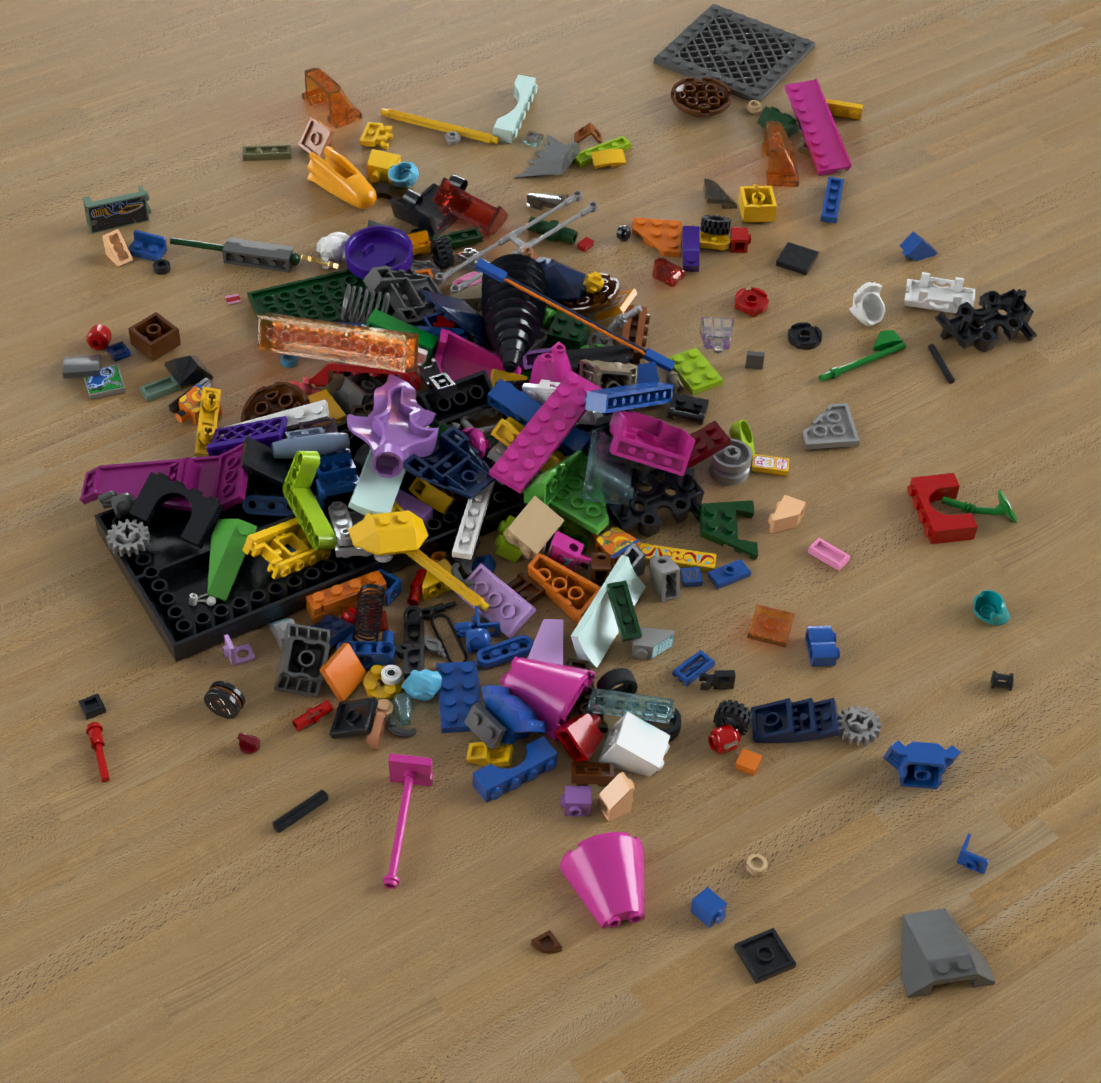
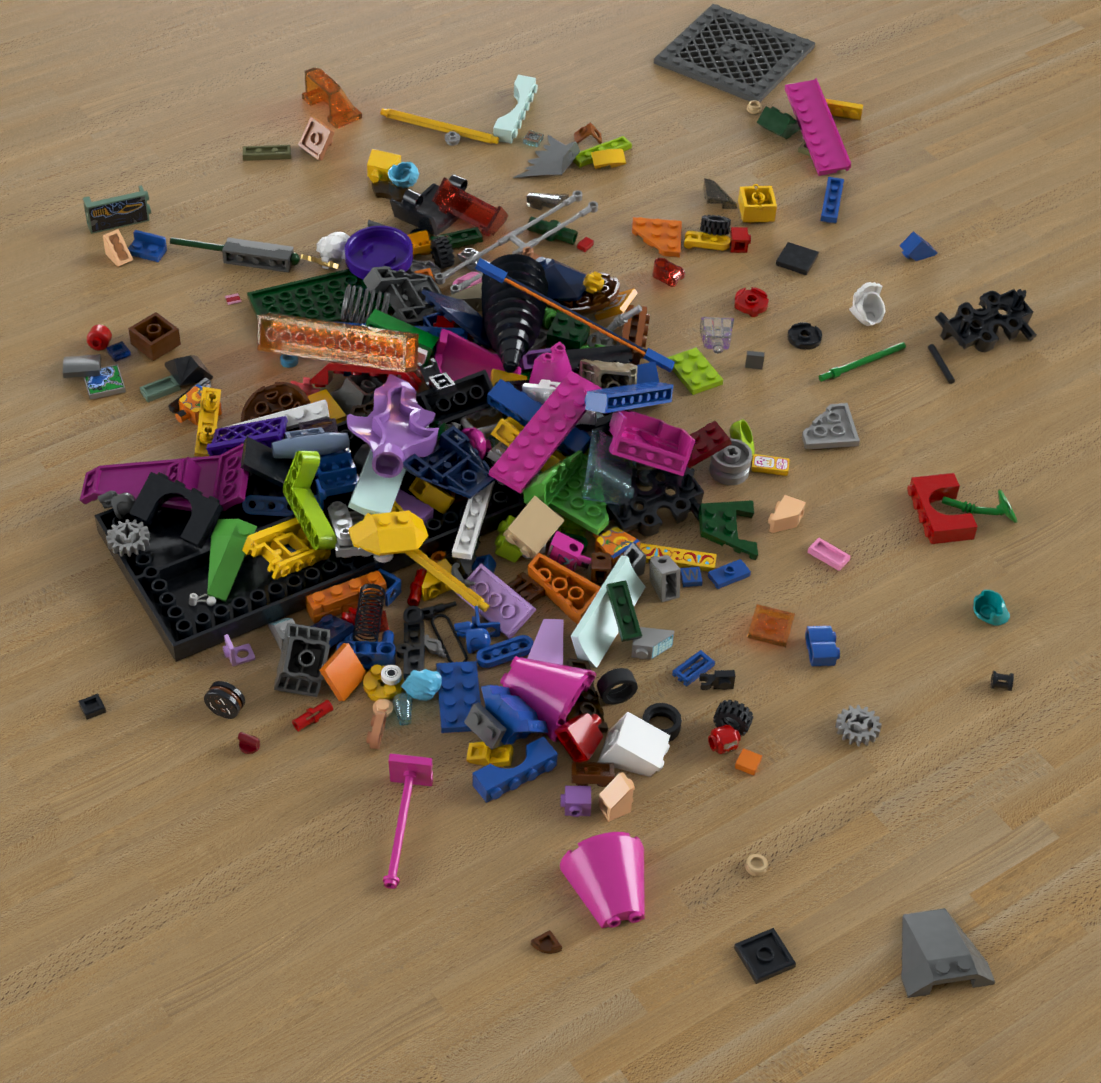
red pin [86,722,110,783] -> none
black tile [153,259,171,275] -> none
black axle [272,790,328,833] -> none
light orange piece [307,146,377,209] -> none
black tile [329,697,378,739] -> none
yellow plate [359,122,393,149] -> none
dark grey piece [387,717,416,737] -> none
clear light blue fence [587,688,675,724] -> none
black plate [617,225,631,242] -> none
dark tan pin [666,371,685,394] -> none
black plate [668,393,709,424] -> none
reddish brown brick [671,76,732,117] -> none
dark purple slope [682,226,700,272] -> none
blue brick [690,887,727,928] -> none
dark blue slope [751,698,840,743] -> none
clear orange windscreen [762,121,799,187] -> none
green slope [872,330,903,351] -> none
blue slope [883,740,961,789] -> none
white piece [904,272,975,313] -> none
blue bracket [957,833,989,874] -> none

